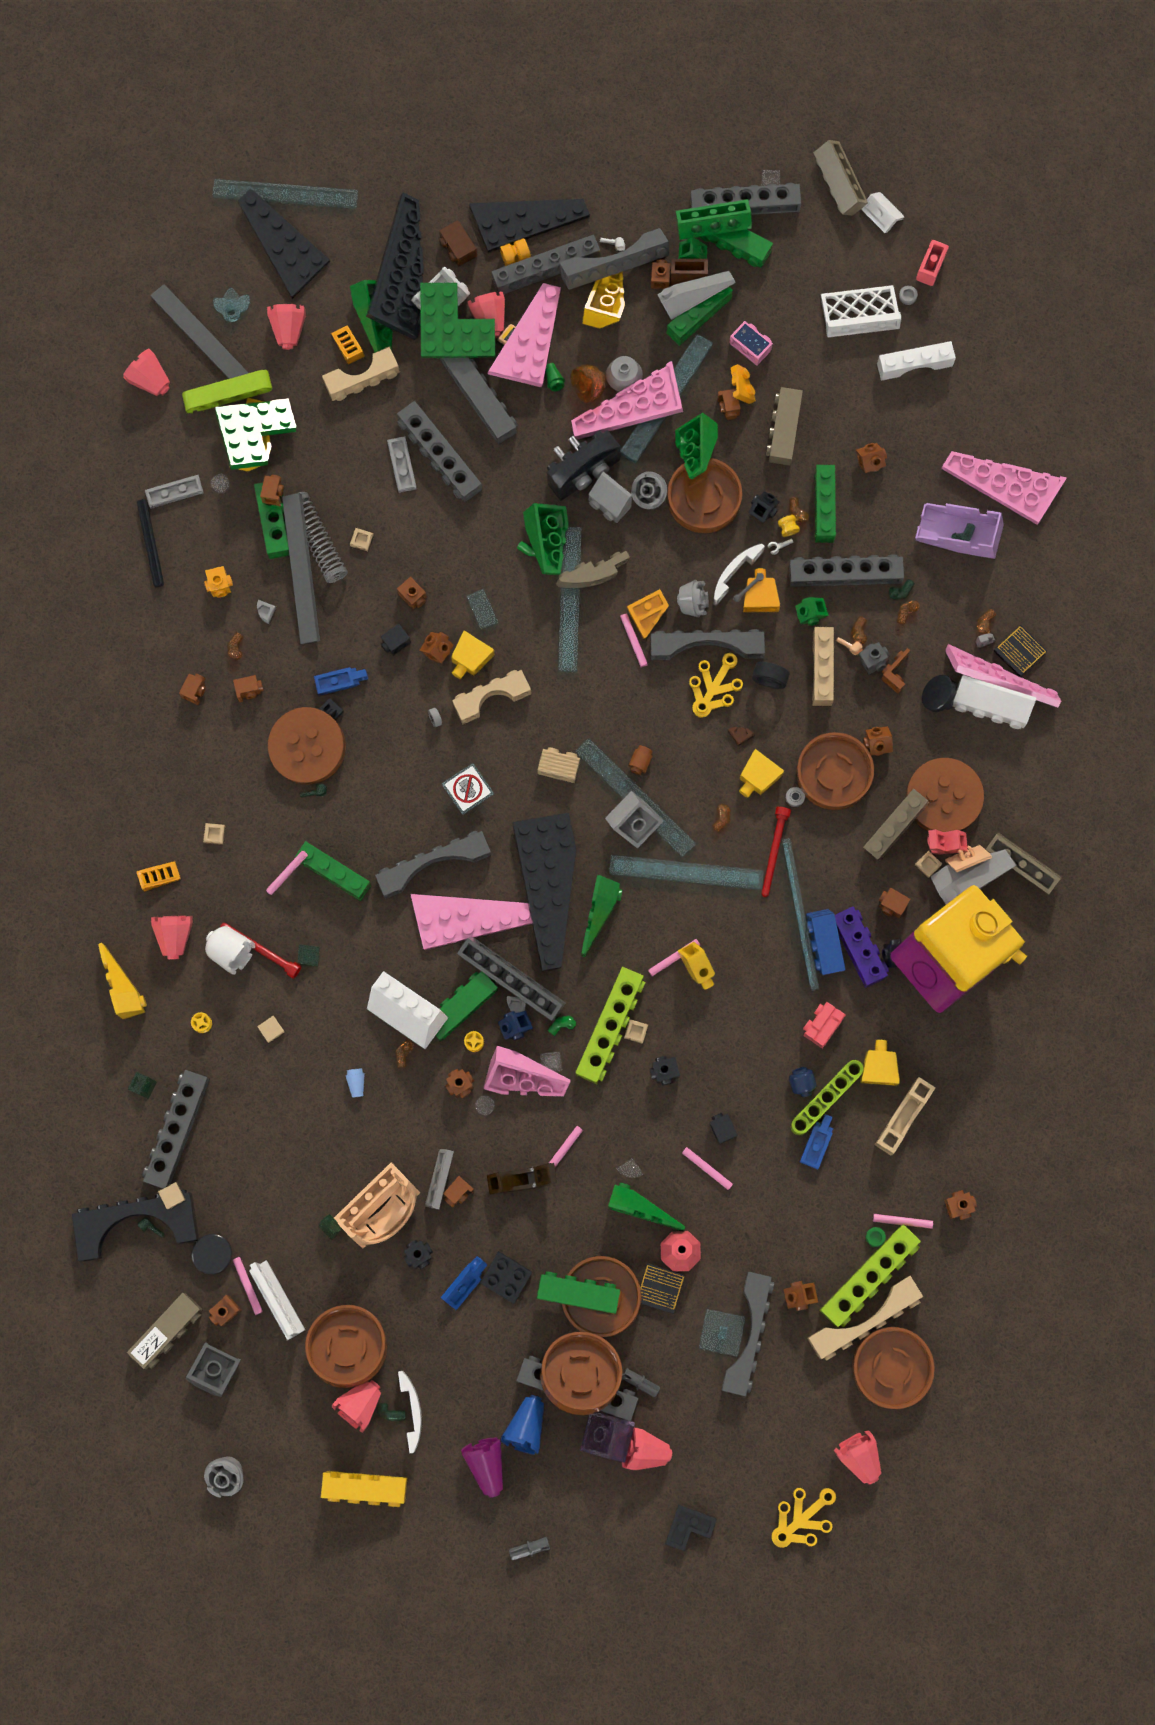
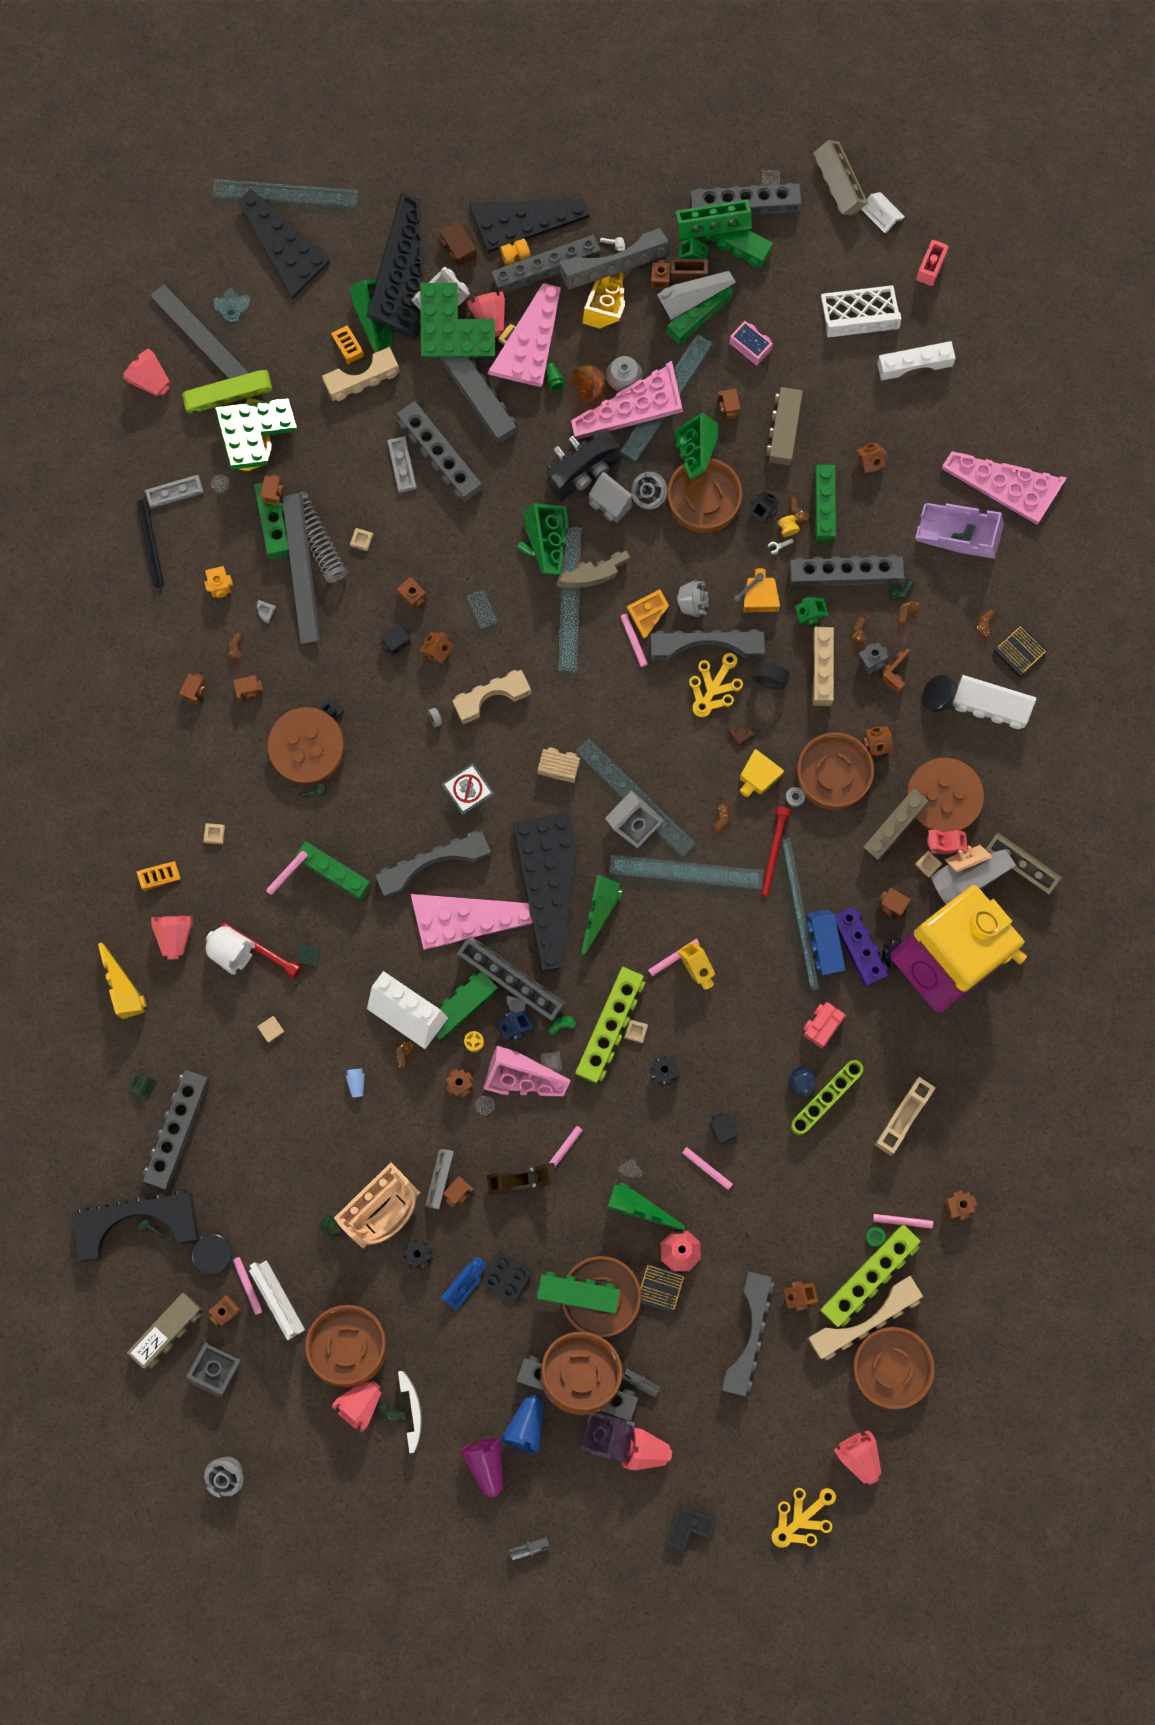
tan tile [158,1182,185,1210] -> none
yellow wheel [191,1012,212,1033] -> none
coral cone [267,304,306,350] -> none
blue hinge [314,667,368,696] -> none
yellow wedge [321,1471,407,1507] -> none
yellow torso [451,631,495,679] -> none
dark orange brick [628,745,653,775] -> none
clear light blue piece [699,1309,745,1357] -> none
white slope [713,544,765,606] -> none
light orange wing [731,364,756,404] -> none
blue hinge [800,1114,833,1170] -> none
light nougat hand [836,637,863,655] -> none
yellow torso [860,1040,899,1086] -> none
light grey tile [899,286,918,305] -> none
bright pink wing [945,644,1061,708] -> none
light grey tile [975,634,995,648] -> none

